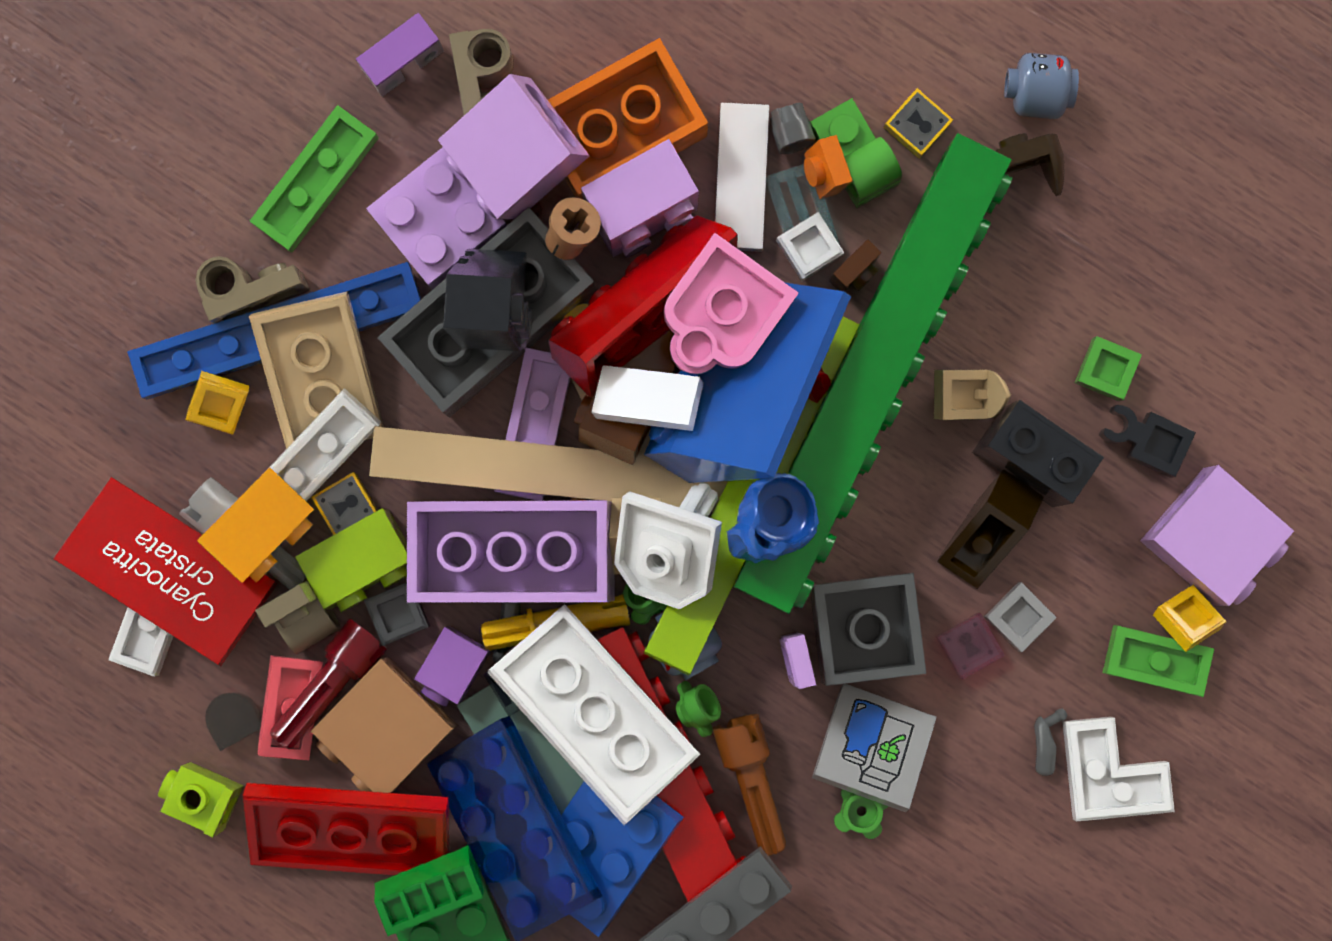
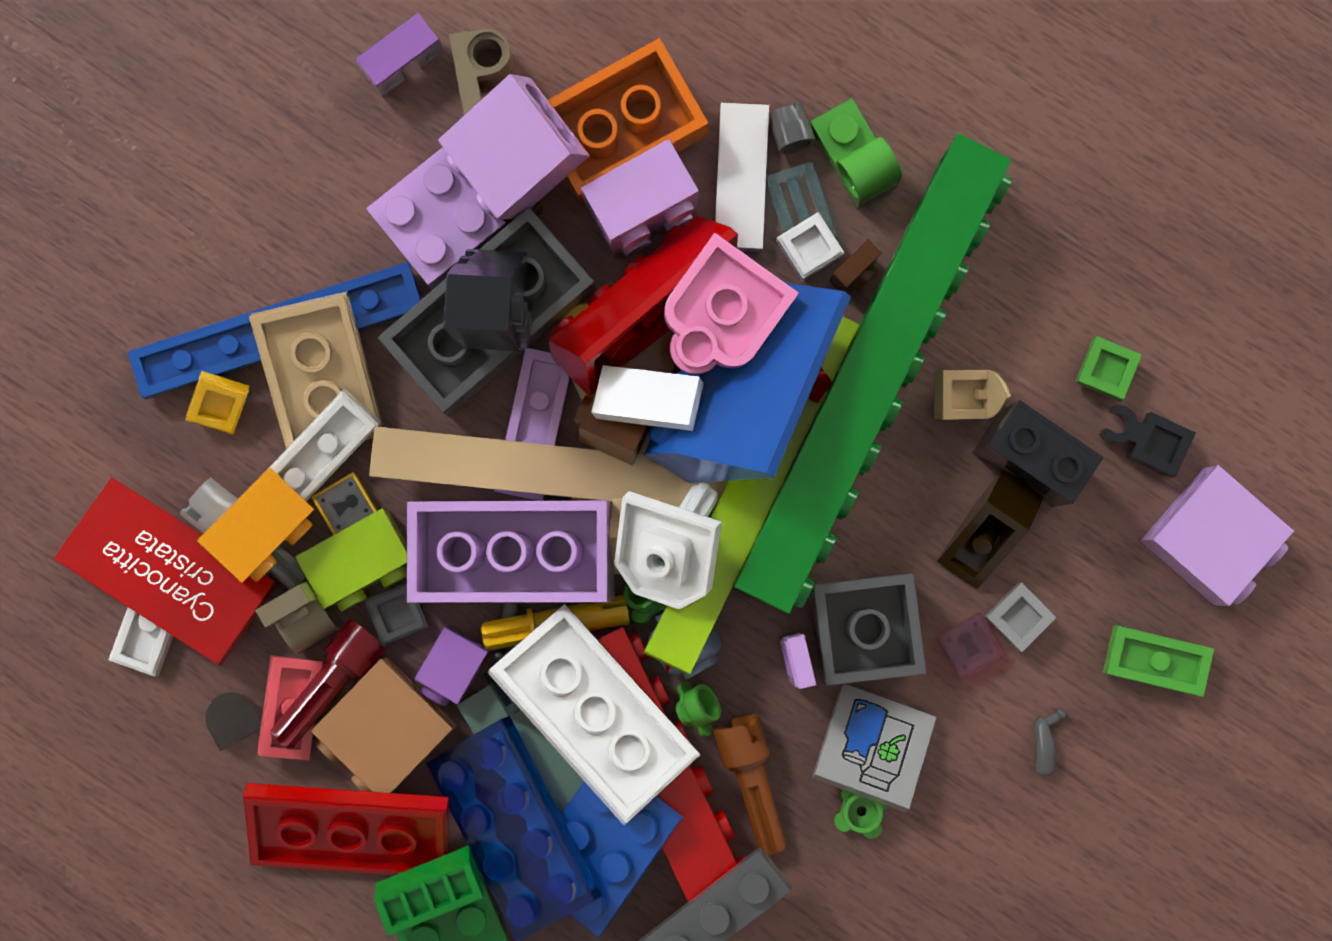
lime brick [158,762,244,837] -> none
dark tan plate [195,256,310,323] -> none
bright green plate [250,105,379,253] -> none
medium nougat bush [545,197,601,260] -> none
blue hair [727,473,819,563] -> none
orange plate [804,135,853,199] -> none
tile [883,88,953,159] -> none
dark brown plate [996,133,1064,196] -> none
sand blue head [1004,53,1079,119] -> none
white tile [1062,717,1175,822] -> none
yellow tile [1153,585,1227,652] -> none

